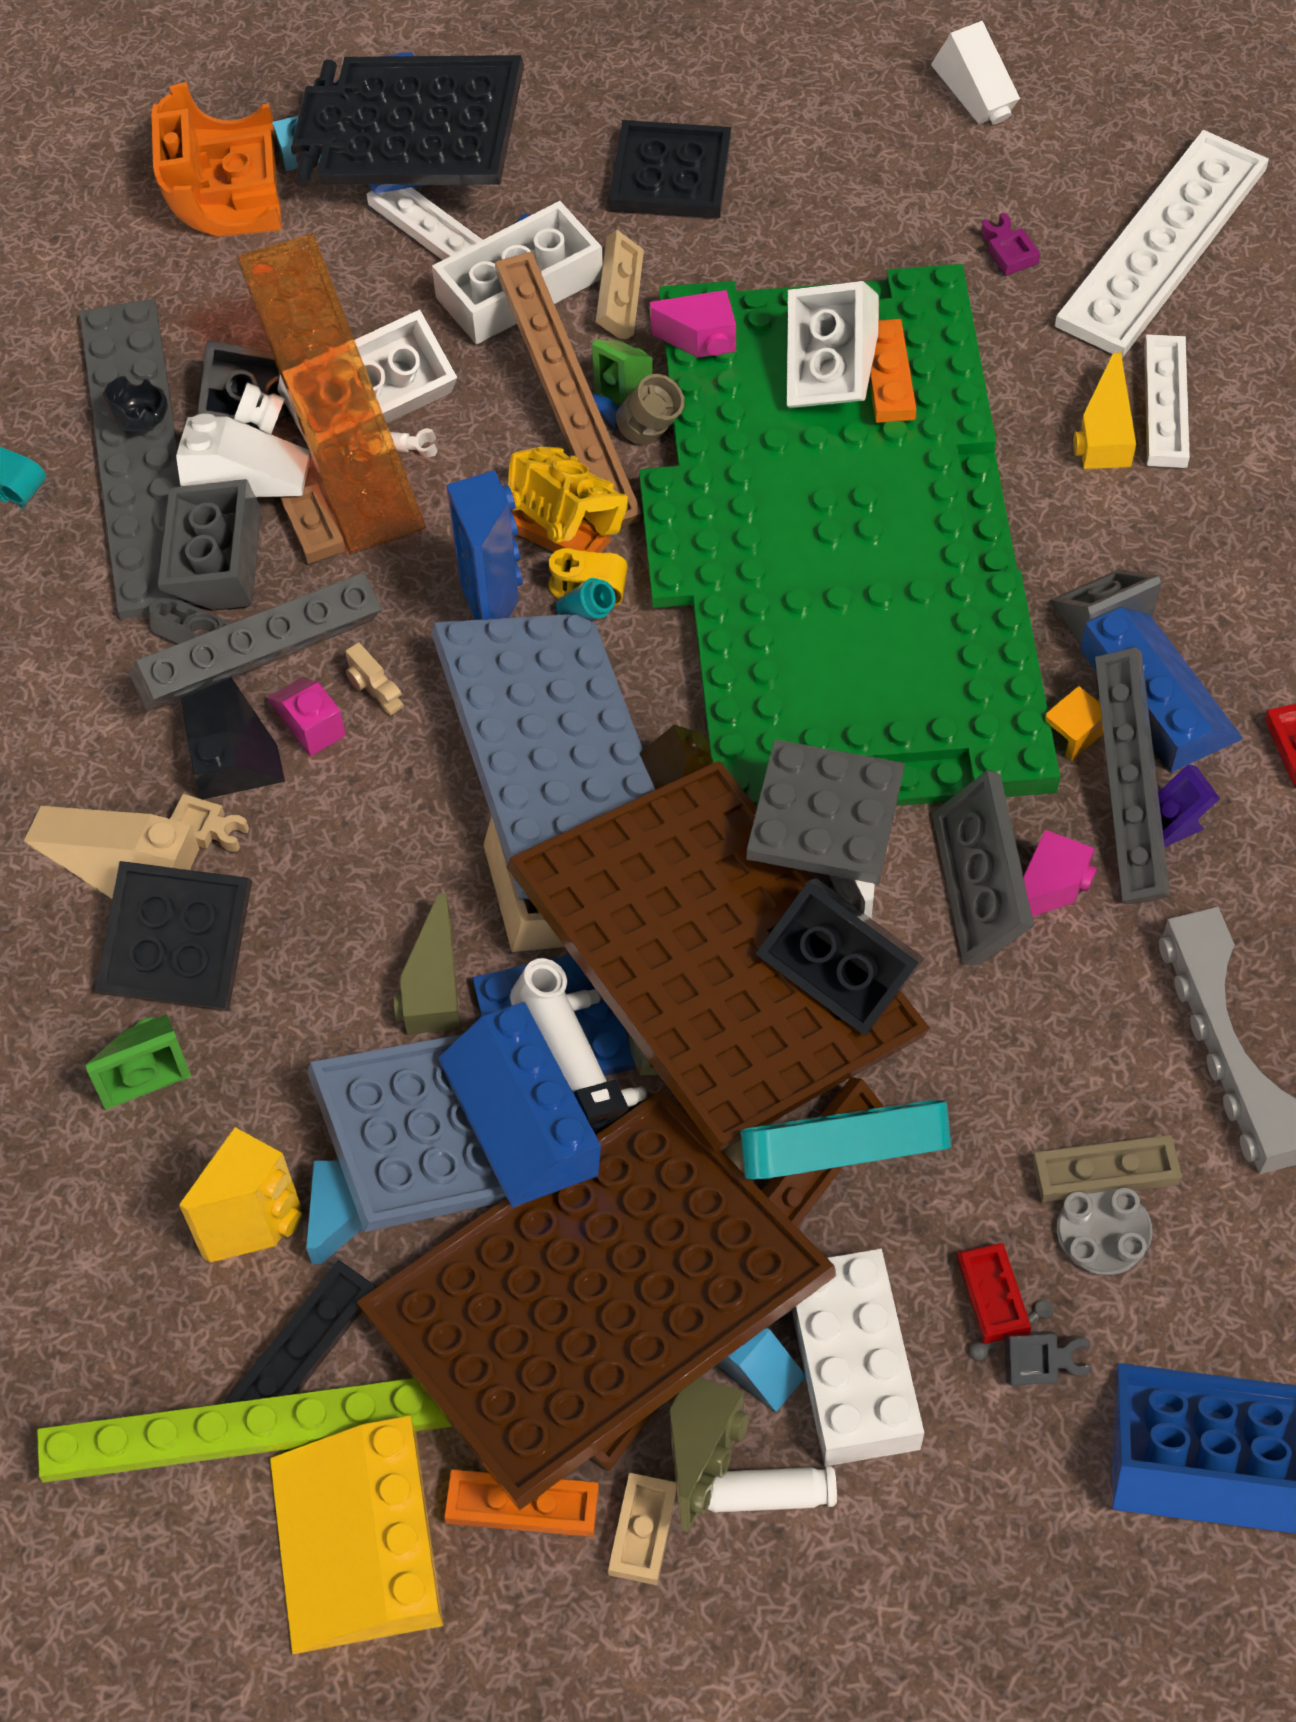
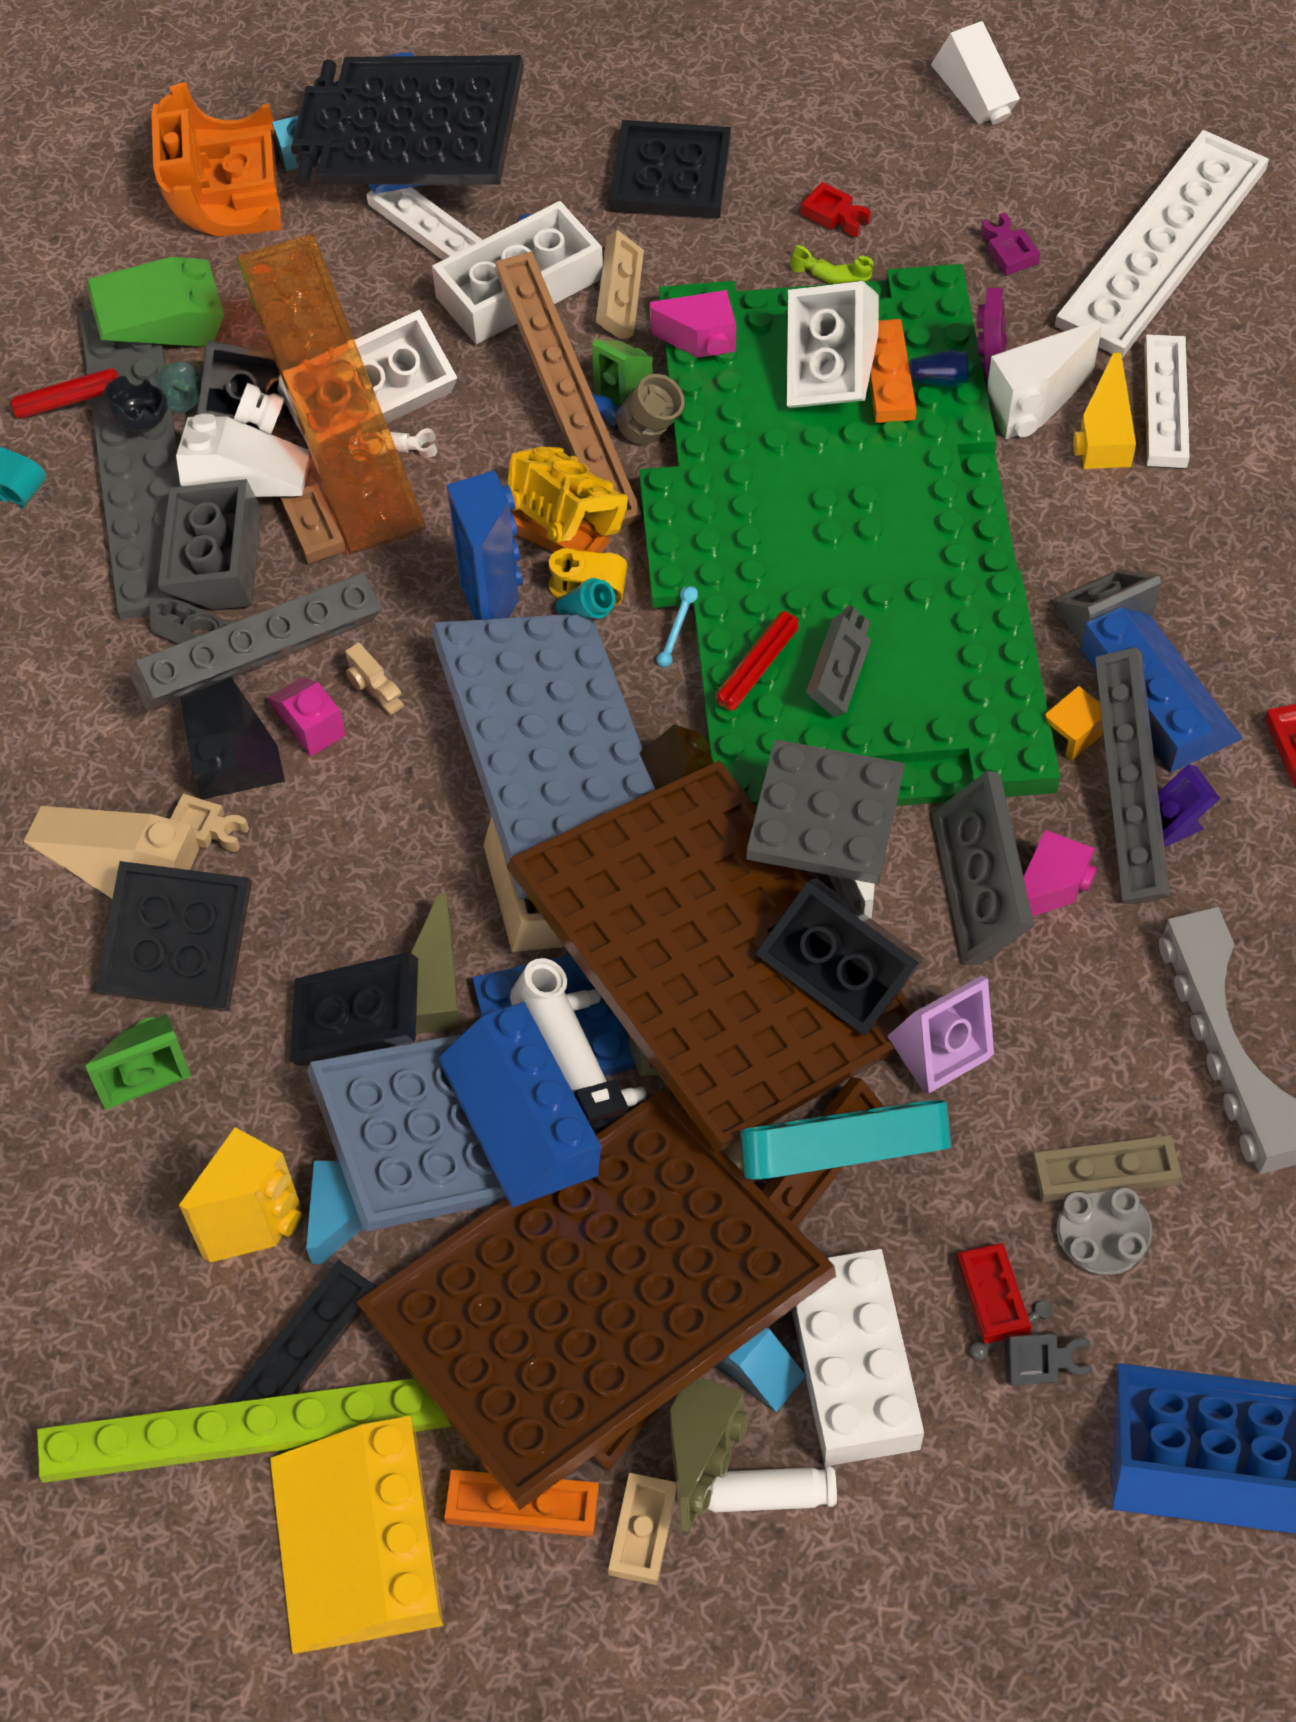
none -> red axle [10,368,119,419]
none -> bright green slope [86,257,224,347]
none -> clear light blue wheel [160,362,200,412]
none -> black plate [290,952,419,1066]
none -> medium azure hinge [656,586,698,668]
none -> red axle [716,611,799,711]
none -> lime arm [789,245,874,284]
none -> red plate [801,182,871,237]
none -> dark grey hinge [806,605,871,717]
none -> lavender slope [887,975,994,1094]
none -> clear blue cone [911,348,969,388]
none -> magenta wing [977,288,1007,389]
none -> white slope [987,320,1102,439]

